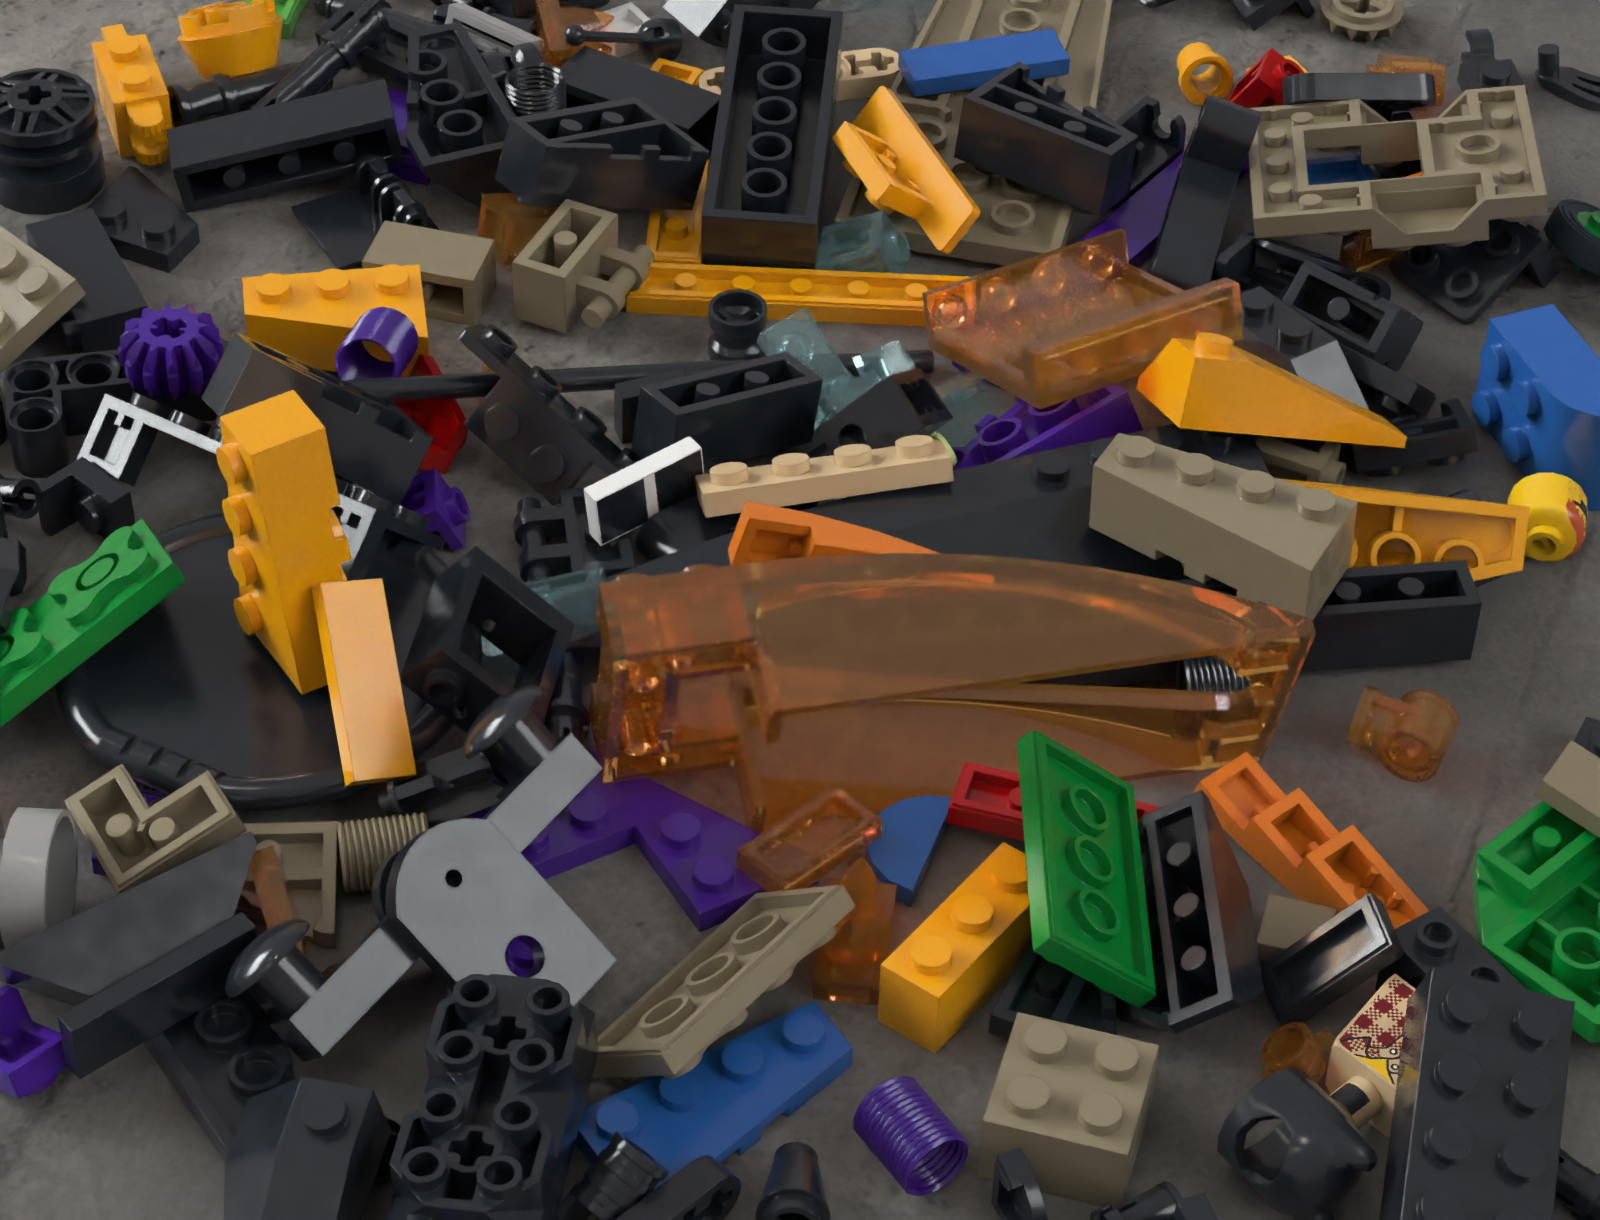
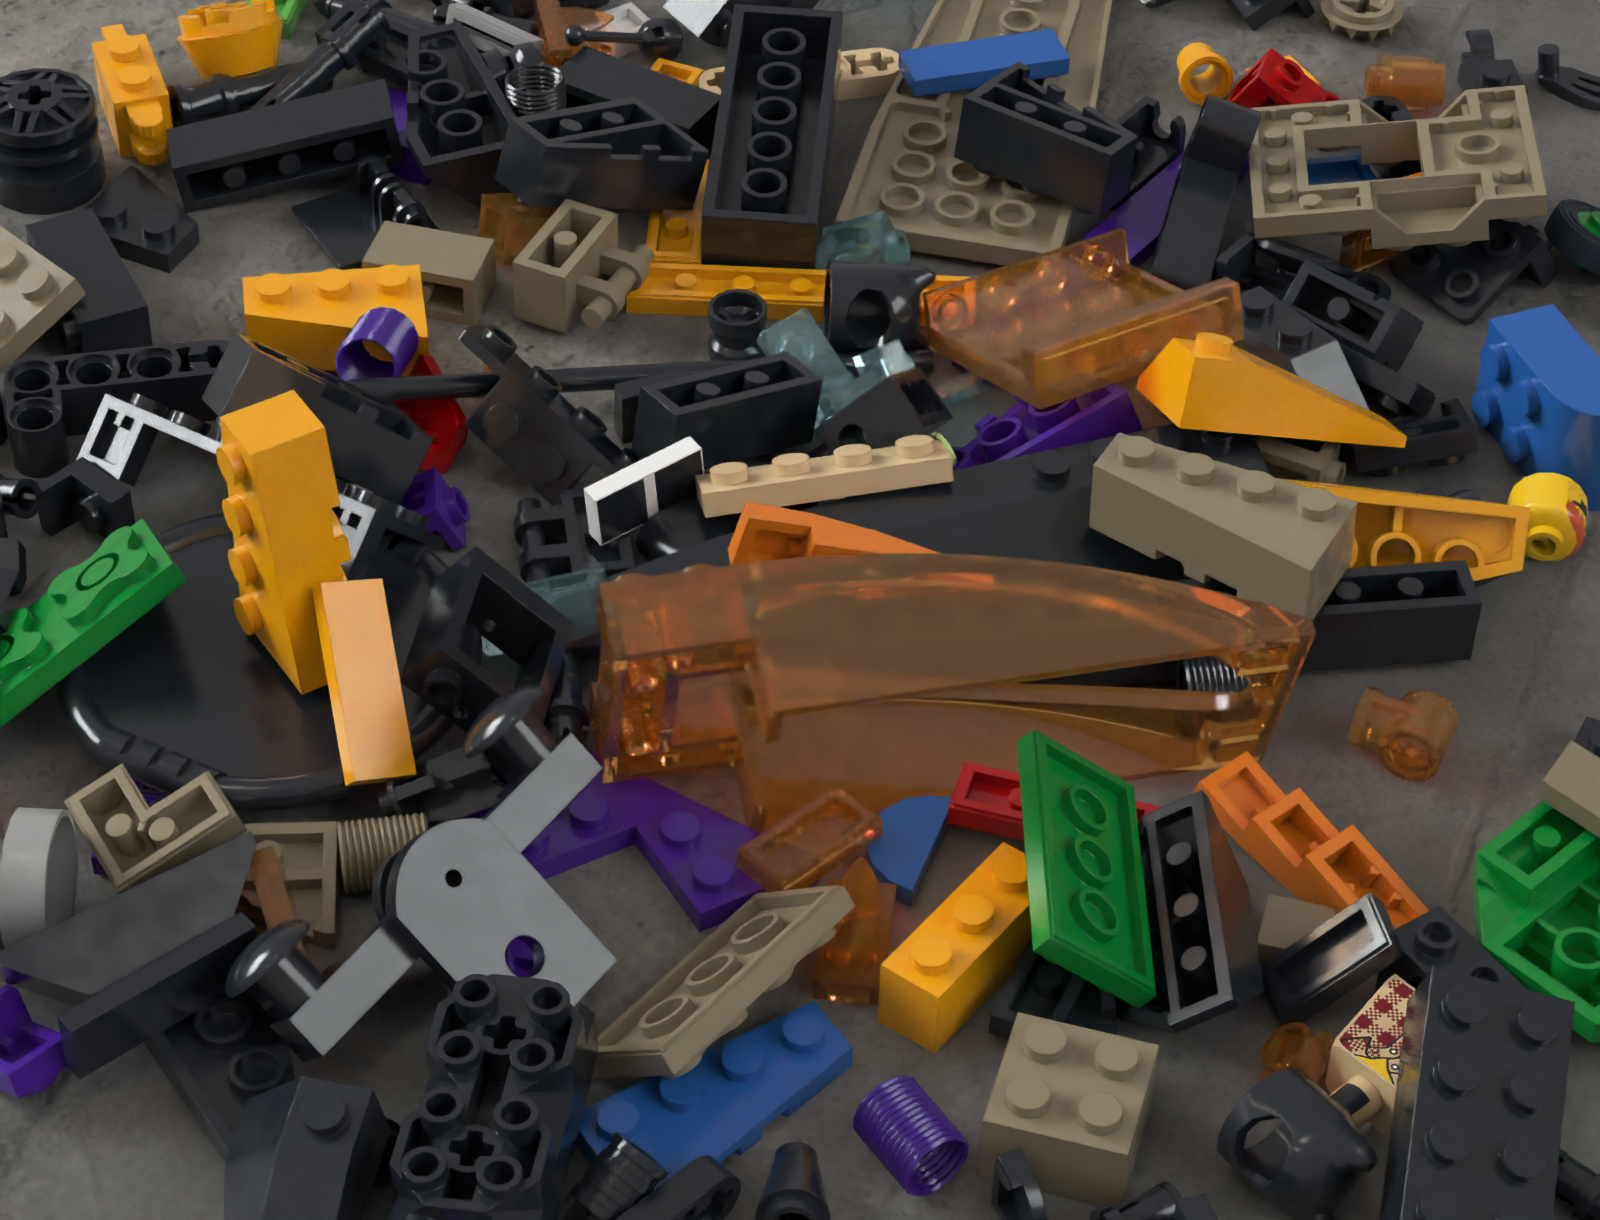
dark purple gear [118,302,224,401] -> none
light orange bracket [832,86,981,254] -> none
black beam [1282,73,1436,111] -> none
none -> black piece [823,261,936,355]

